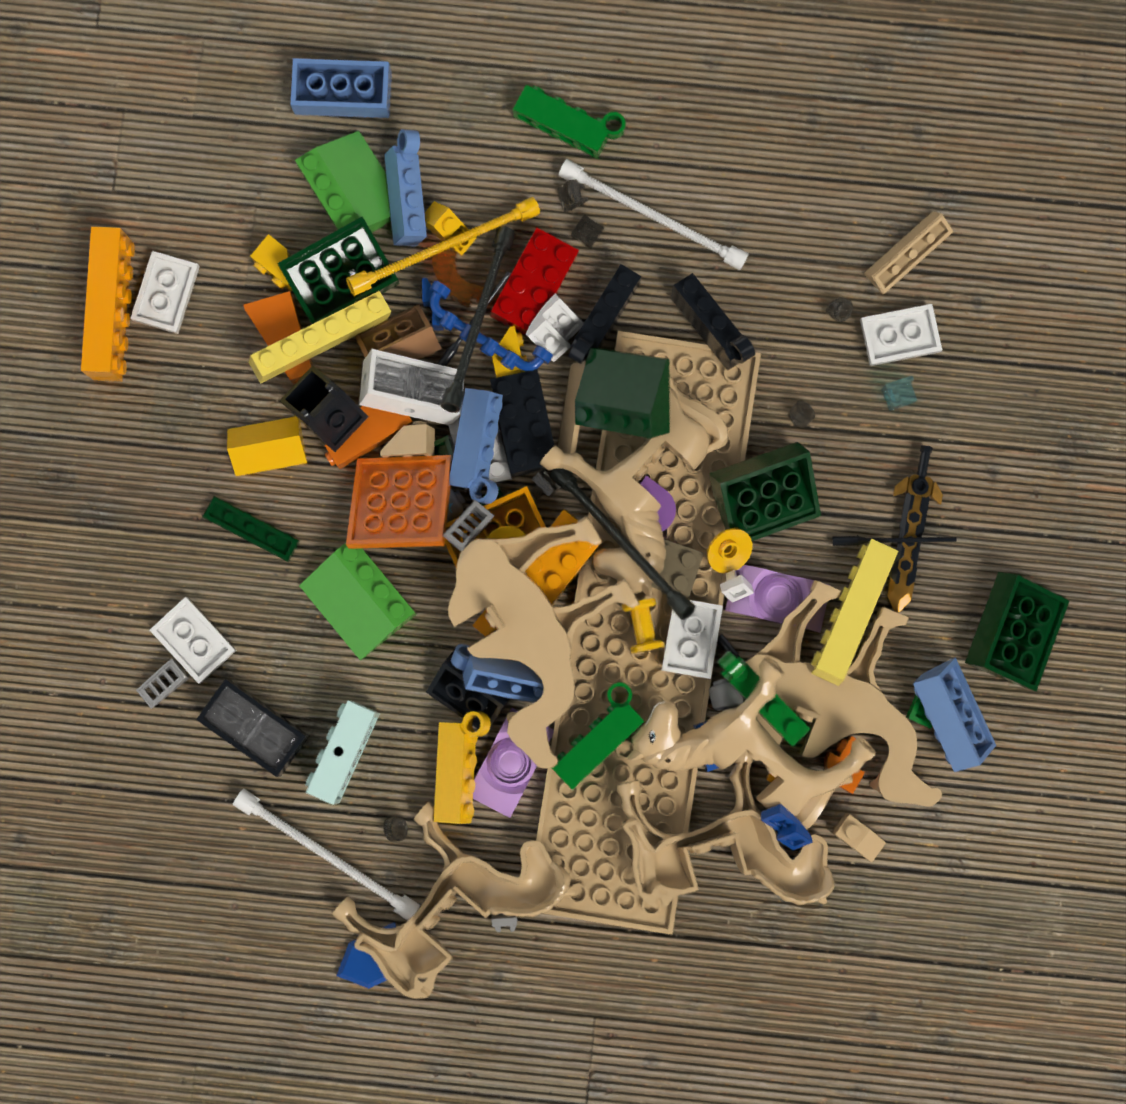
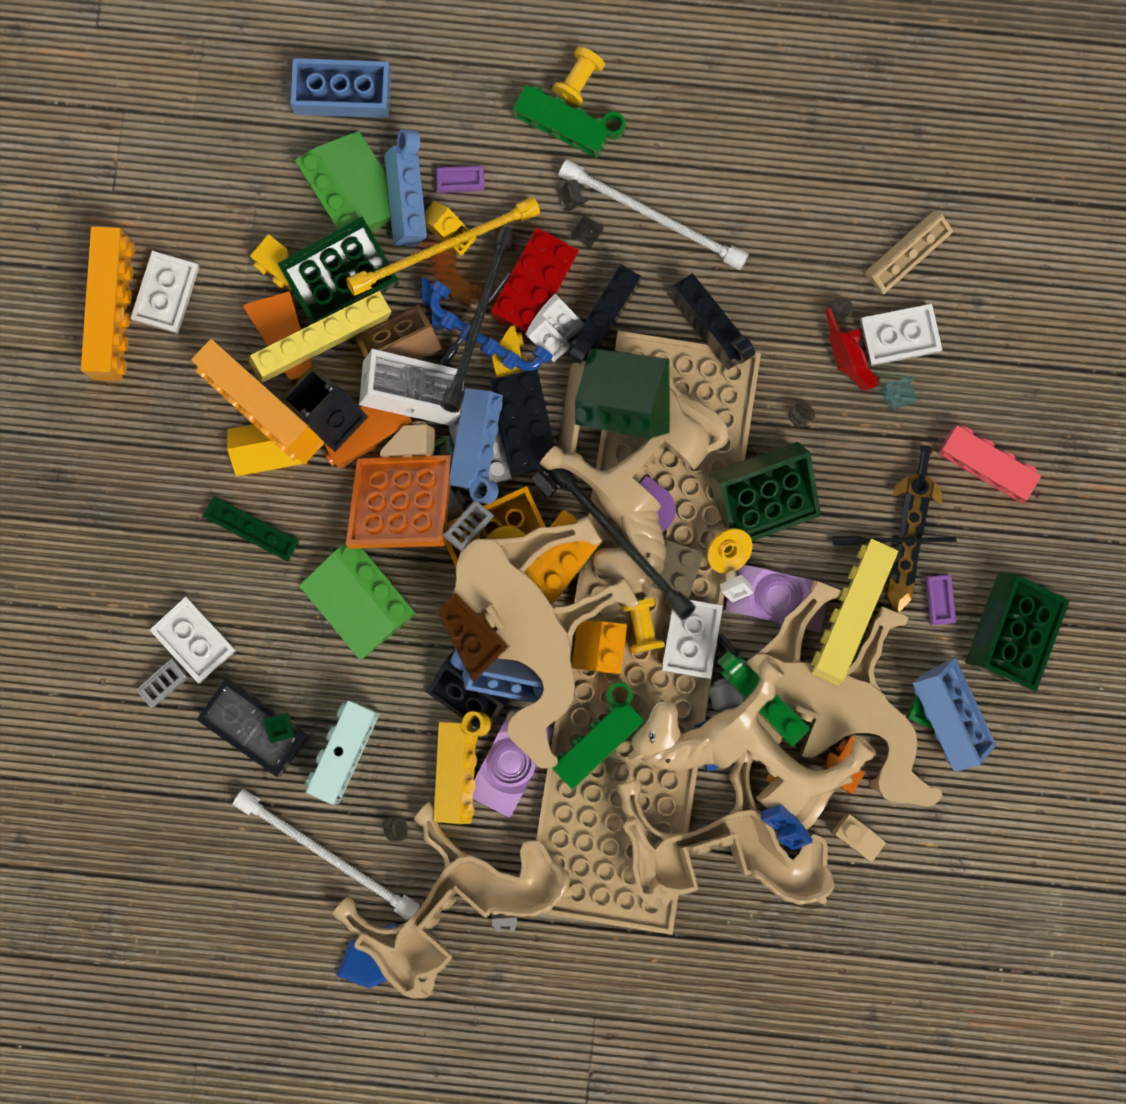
none -> light orange brick [191,339,324,465]
none -> dark green plate [263,713,295,744]
none -> medium lavender tile [436,165,485,193]
none -> reddish brown wing [437,593,509,682]
none -> yellow piece [552,47,605,107]
none -> light orange slope [572,620,627,675]
none -> red animal [825,308,880,391]
none -> medium lavender tile [925,574,956,625]
none -> coral brick [937,426,1041,503]

